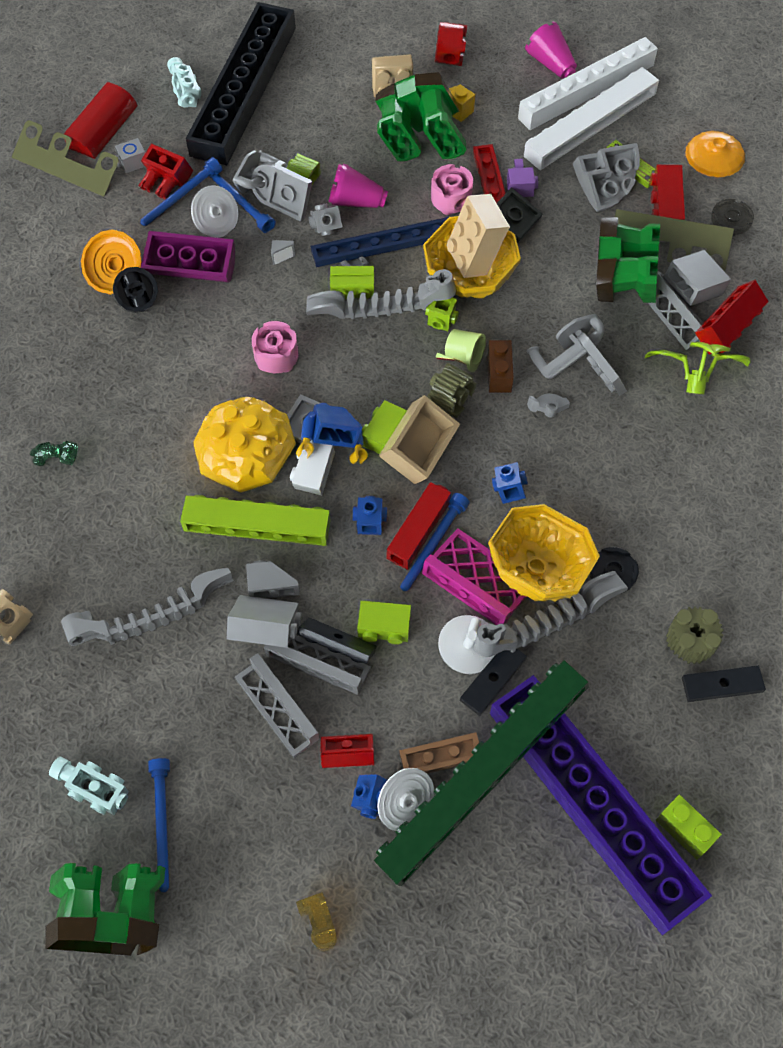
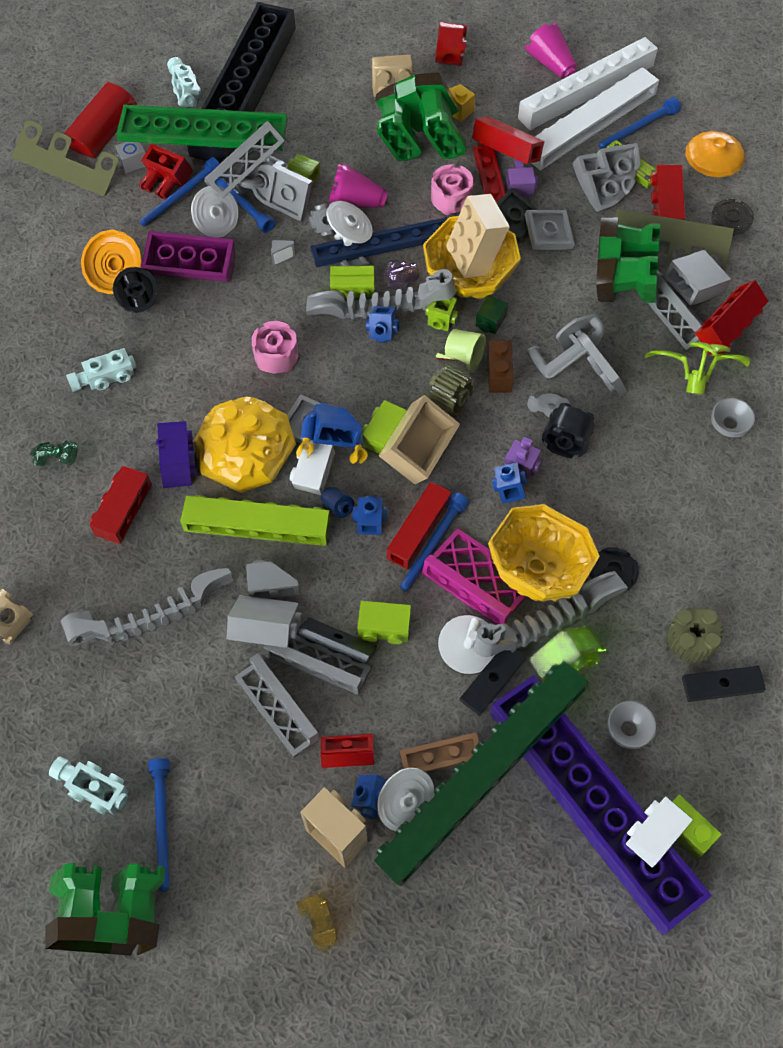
none -> light aqua brick [66,348,137,392]
none -> red brick [89,465,152,544]
none -> green plate [116,105,288,151]
none -> dark purple brick [156,421,196,488]
none -> light grey fence [204,121,285,199]
none -> tan piece [300,787,368,868]
none -> dark blue brick [321,487,354,518]
none -> white shield [326,201,373,246]
none -> blue brick [366,306,399,342]
none -> clear purple piece [383,260,419,290]
none -> red brick [472,116,545,164]
none -> dark green brick [475,295,508,334]
none -> medium lavender brick [504,437,542,479]
none -> light grey tile [525,210,575,250]
none -> clear neon green brick [529,626,607,681]
none -> black brick [542,403,595,458]
none -> blue piece [599,97,681,149]
none -> light grey piece [607,701,656,749]
none -> white brick [626,796,693,867]
none -> light grey piece [711,398,755,437]

